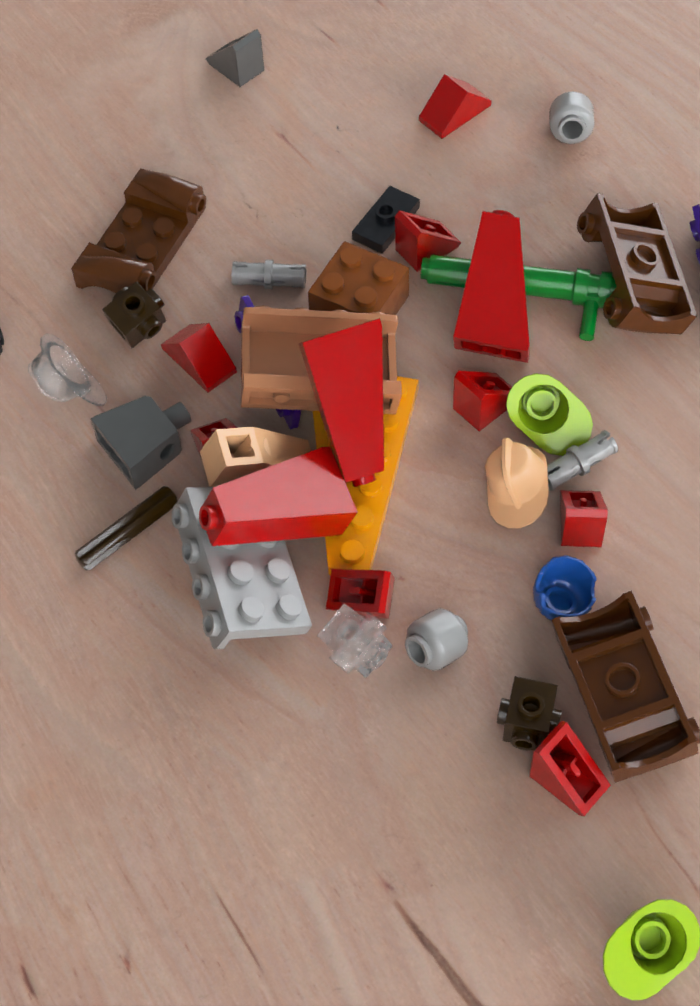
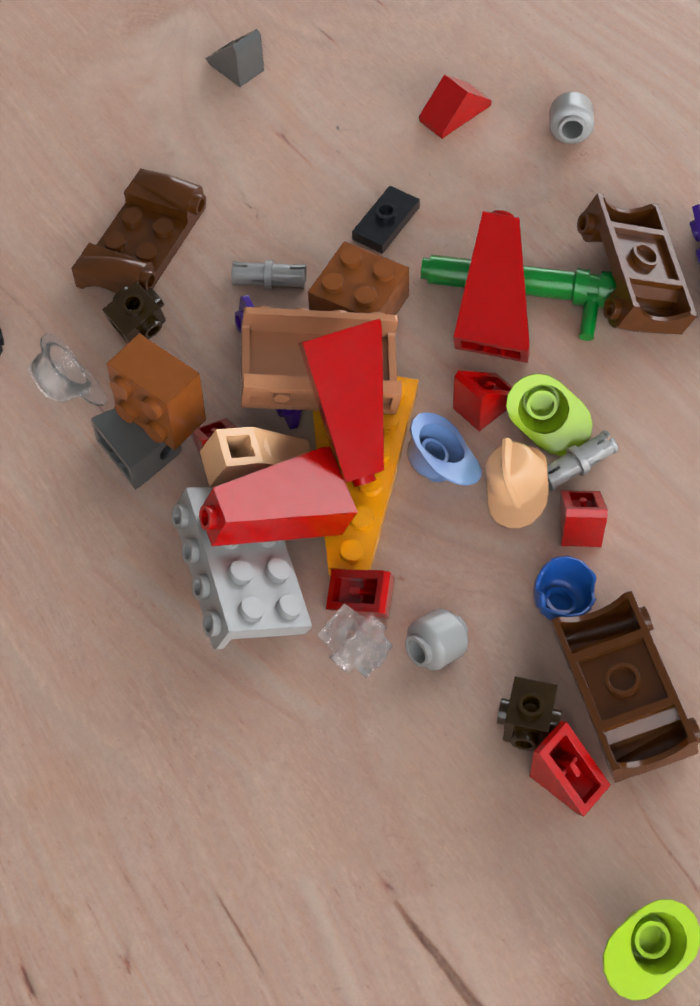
dark brown axle [75,486,178,570] -> none
red slope [161,323,237,393] -> none
red slope [395,210,461,272] -> none
none -> dark orange brick [106,333,206,450]
none -> medium blue piece [407,412,482,486]

